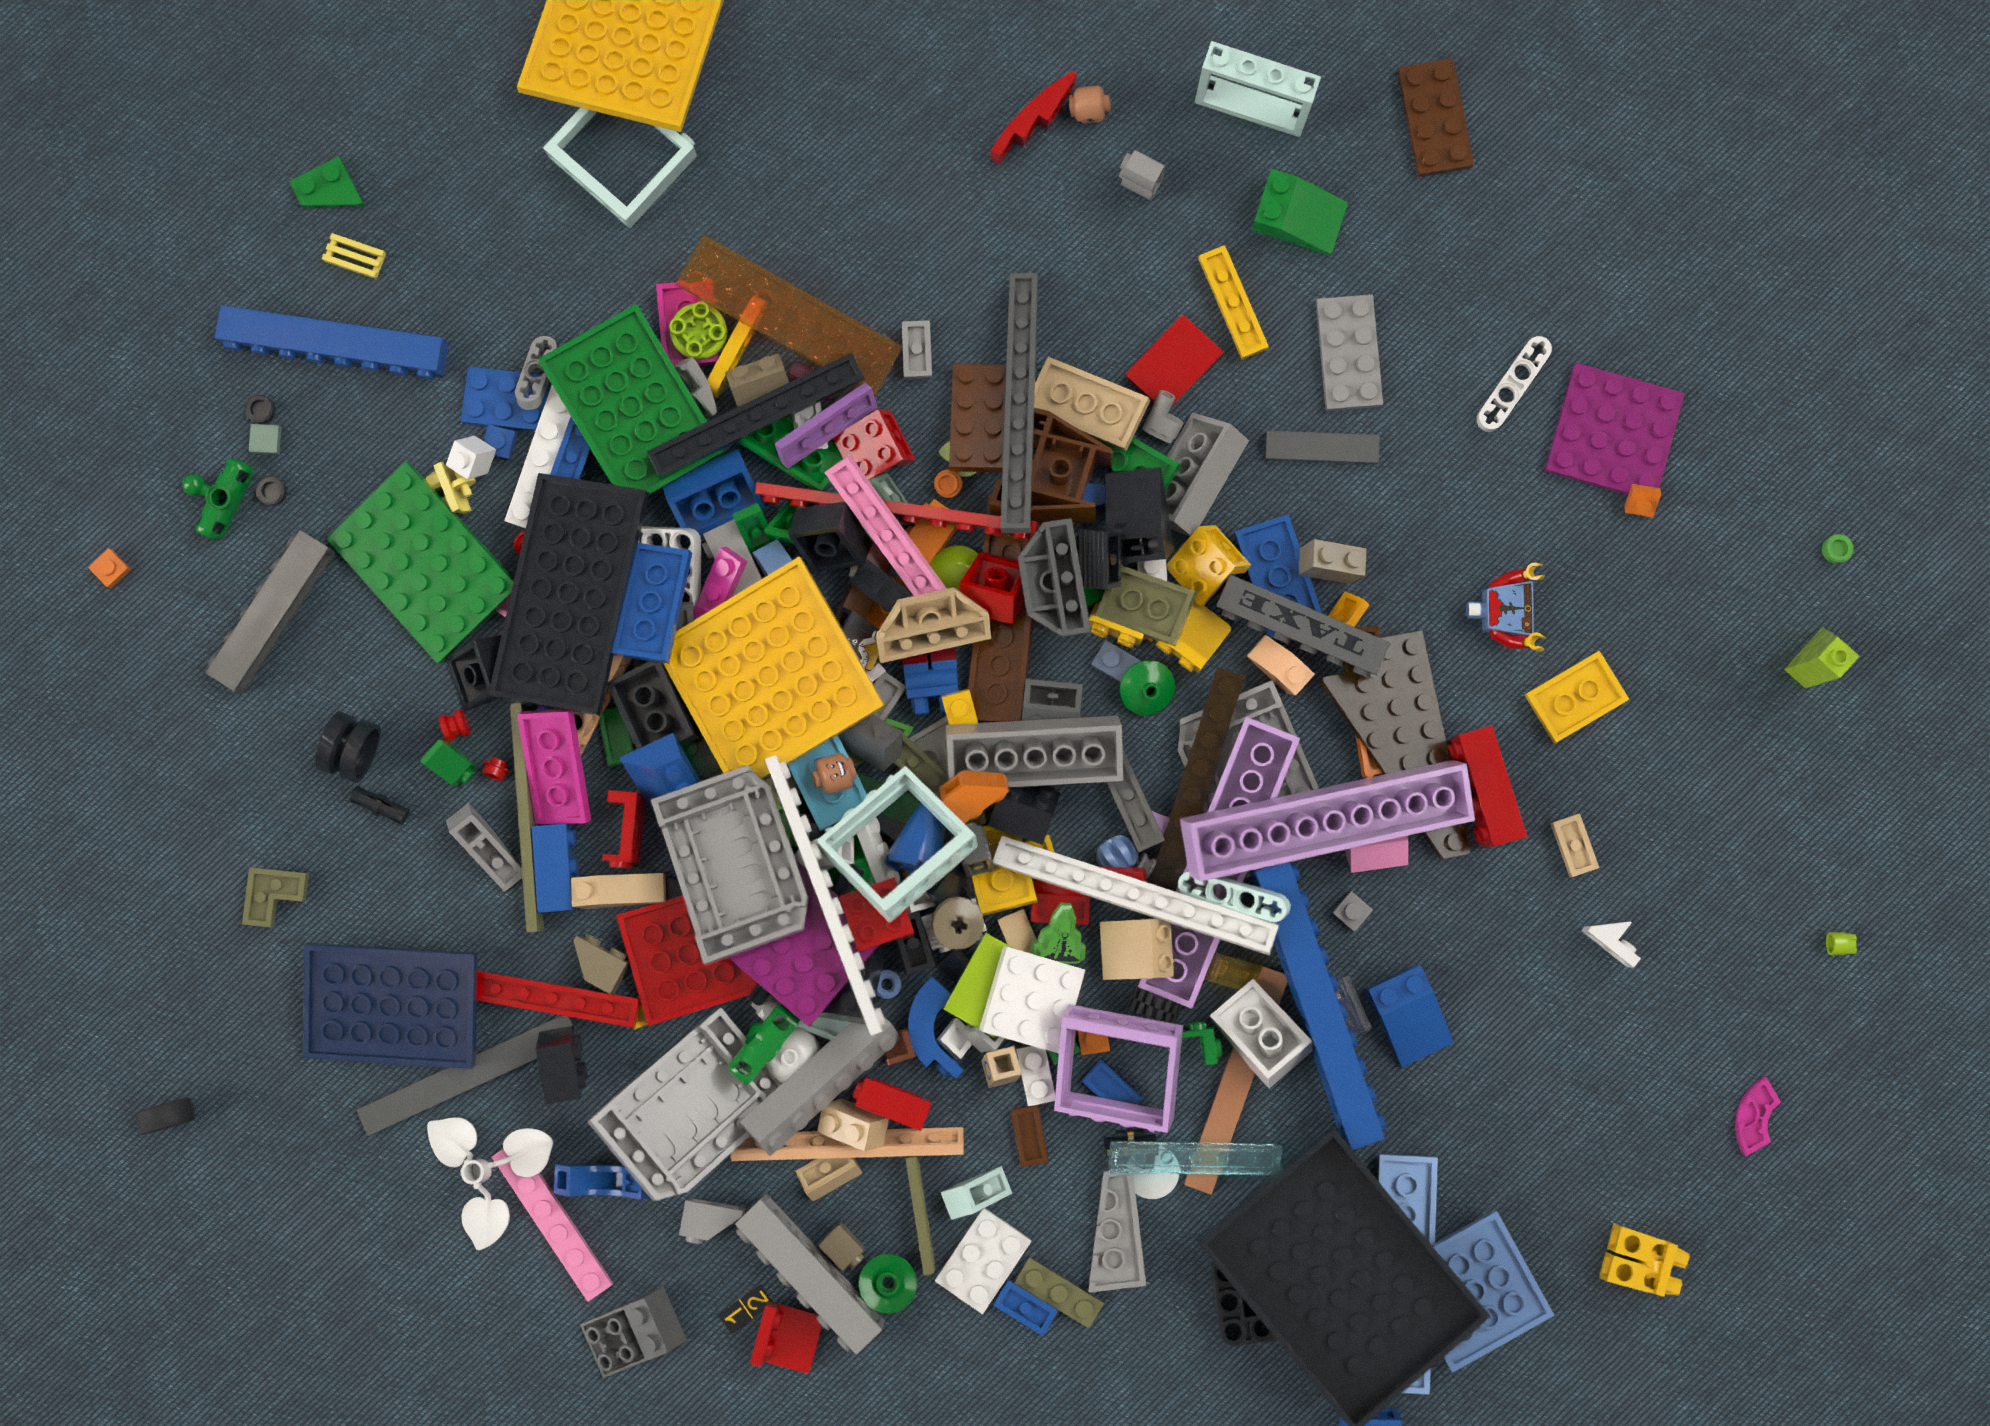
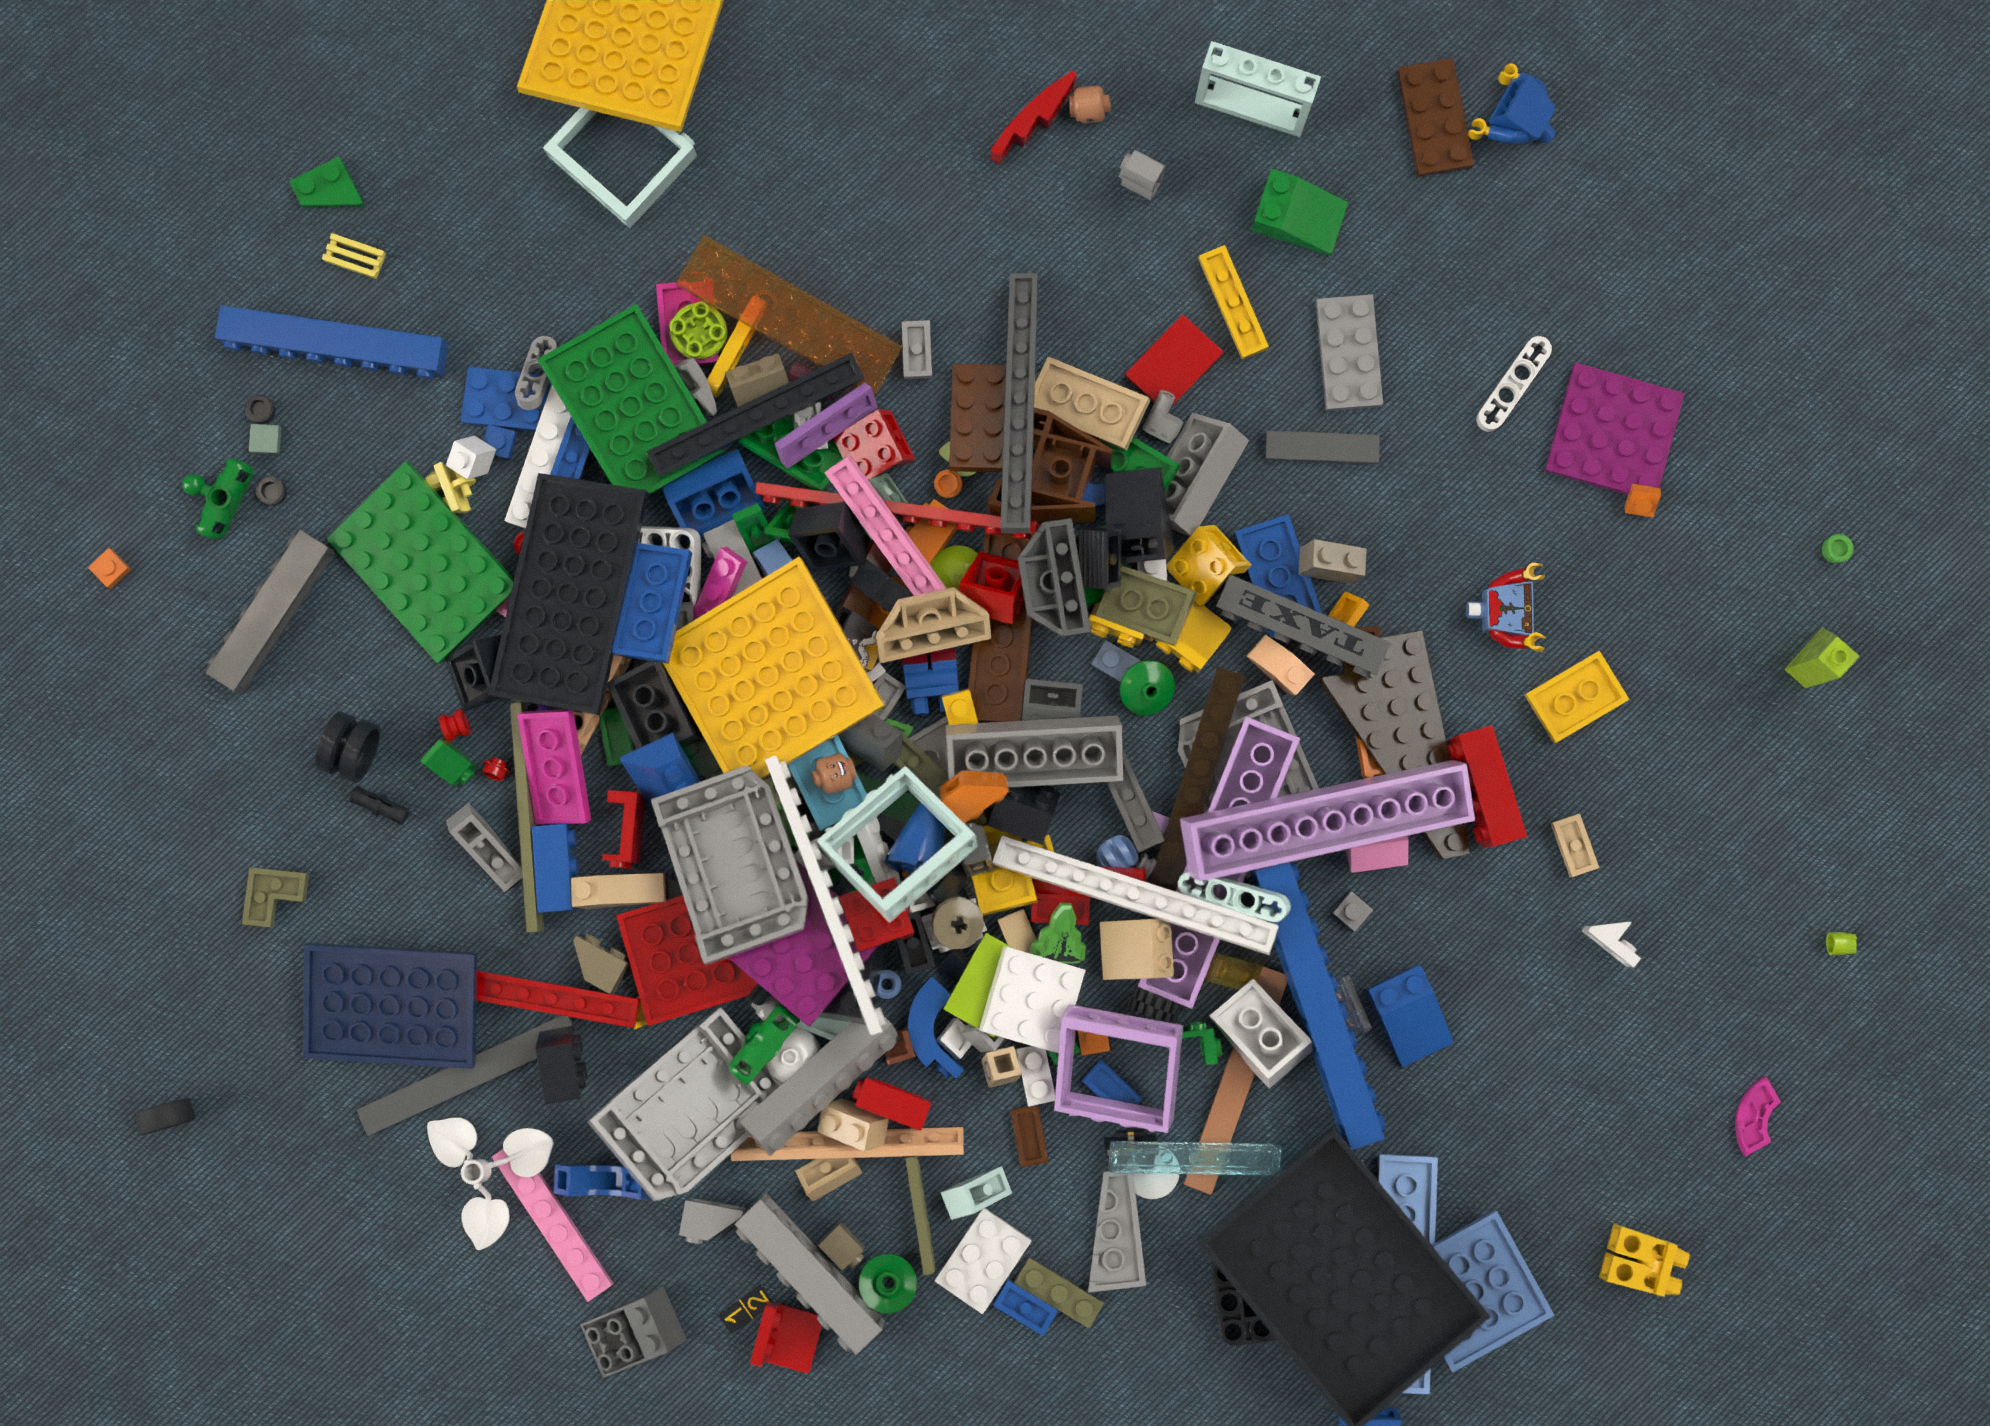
none -> blue torso [1468,63,1556,145]

